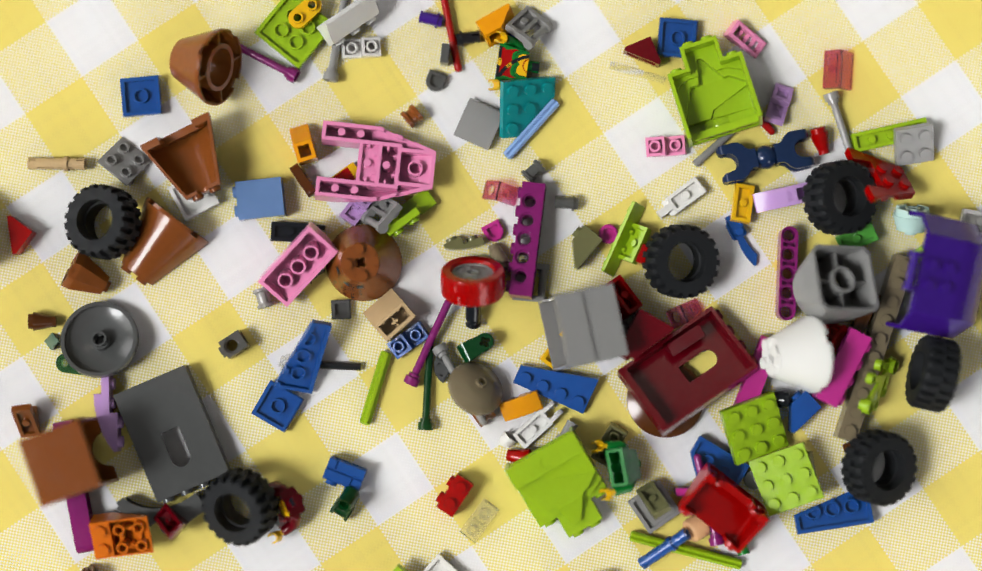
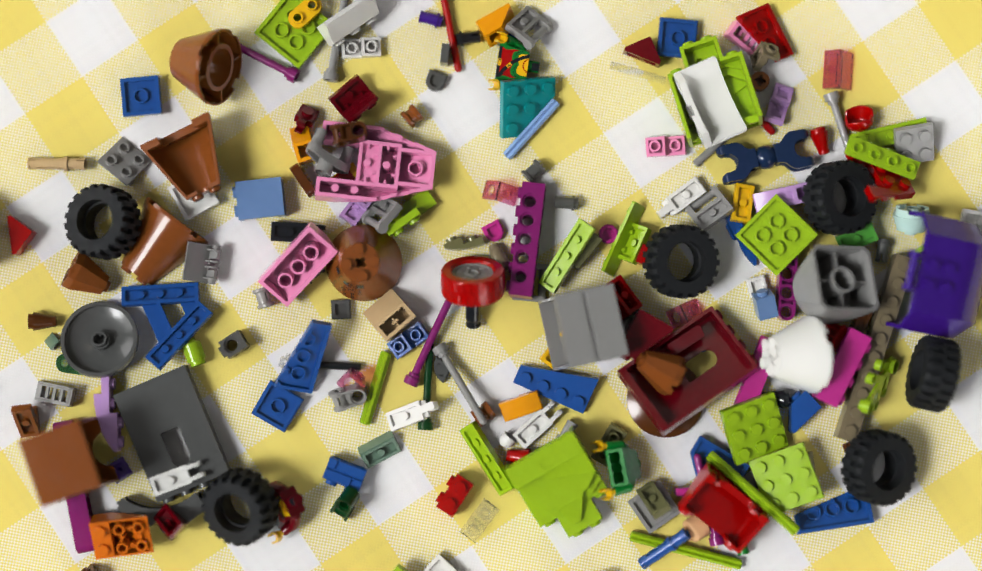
dark tan dish [448,362,503,416] -> none
light grey slope [454,98,500,150] -> none
dark green piece [457,333,494,363] -> none
none -> light grey slope [34,381,77,407]
none -> dark purple tile [109,456,133,484]
none -> blue plate [121,282,213,371]
none -> white hinge [149,460,207,497]
none -> light grey hinge [182,241,222,285]
none -> lime brick [182,338,206,368]
none -> dark red plate [294,104,320,134]
none -> light grey connector [305,127,355,177]
none -> dark red bracket [328,74,379,122]
none -> light grey piece [328,383,367,412]
none -> reddish brown piece [329,121,368,147]
none -> clear pink bracket [337,367,366,388]
none -> sand green slope [358,430,402,468]
none -> white hinge [385,400,439,432]
none -> lime plate [459,420,514,496]
none -> lime plate [538,218,596,294]
none -> dark orange cone [636,351,686,396]
none -> white panel [673,56,747,149]
none -> light grey plate [684,185,734,231]
none -> lime axle [706,451,800,535]
none -> lime plate [735,194,818,276]
none -> red wing [736,3,794,63]
none -> white tile [745,275,768,298]
none -> dark tan bracket [750,41,780,72]
none -> dark orange wheel [750,71,770,92]
none -> medium blue brick [751,288,779,321]
none -> lime bracket [844,136,920,180]
none -> red hair [845,105,874,132]
none -> dark grey pin [875,238,892,263]

